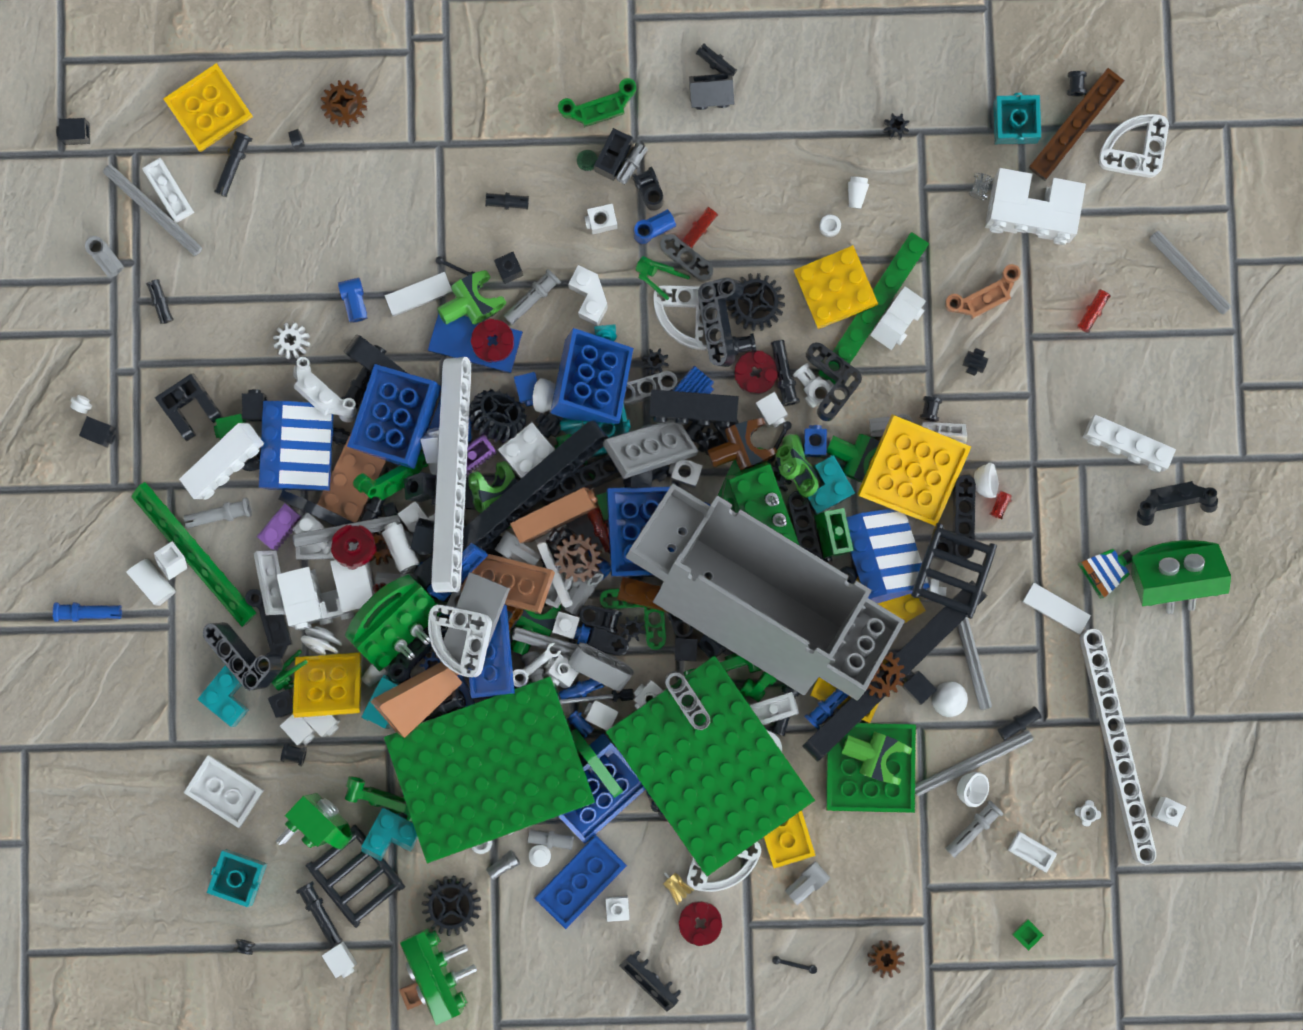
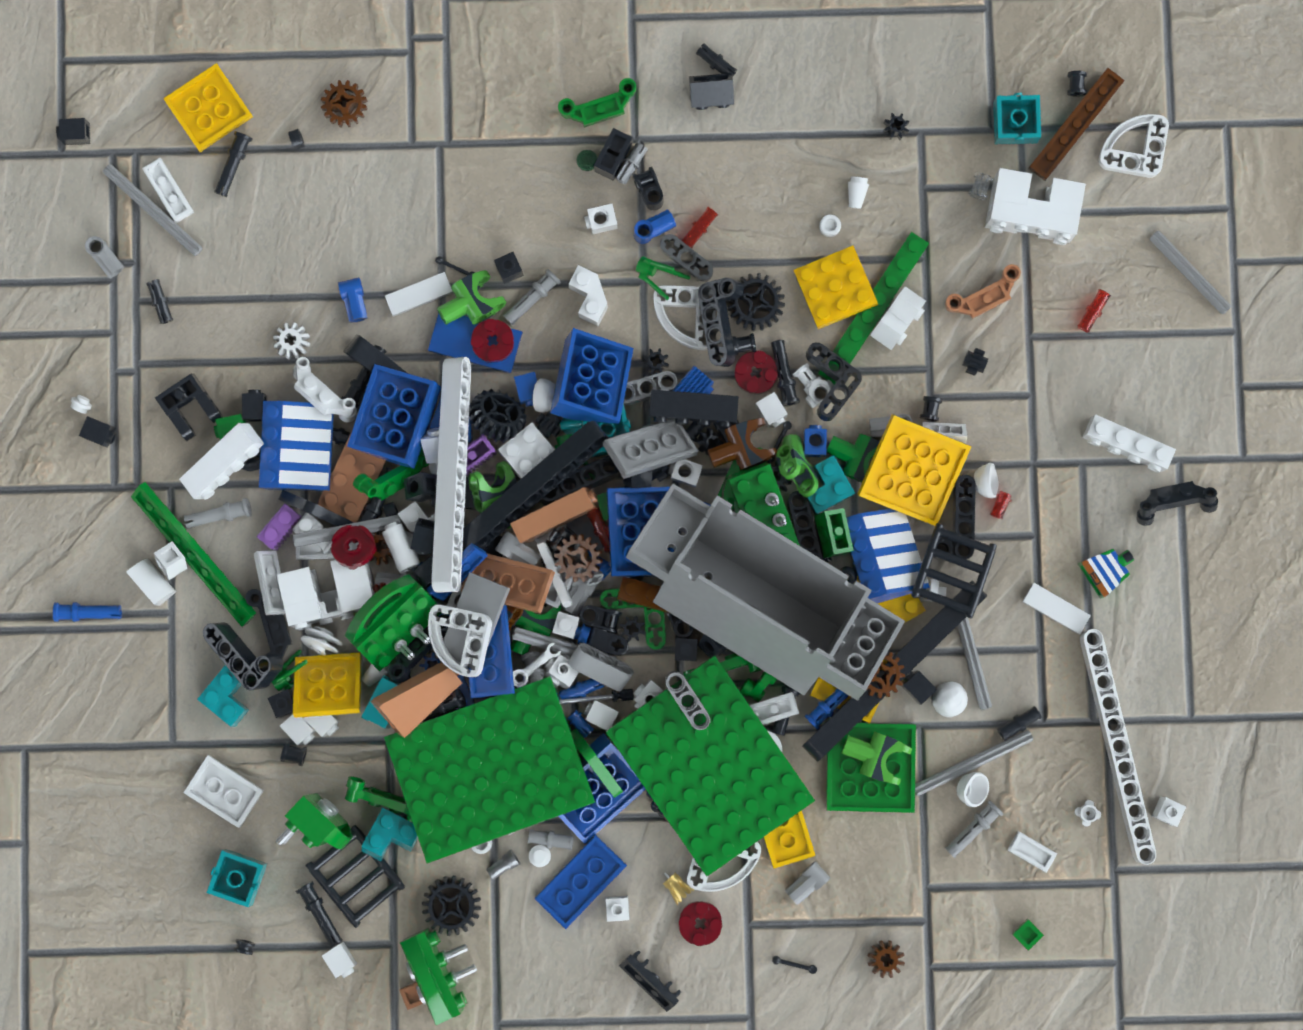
black pin [485,192,529,210] -> none
teal plate [594,324,617,341] -> none
green piece [1131,540,1231,614] -> none

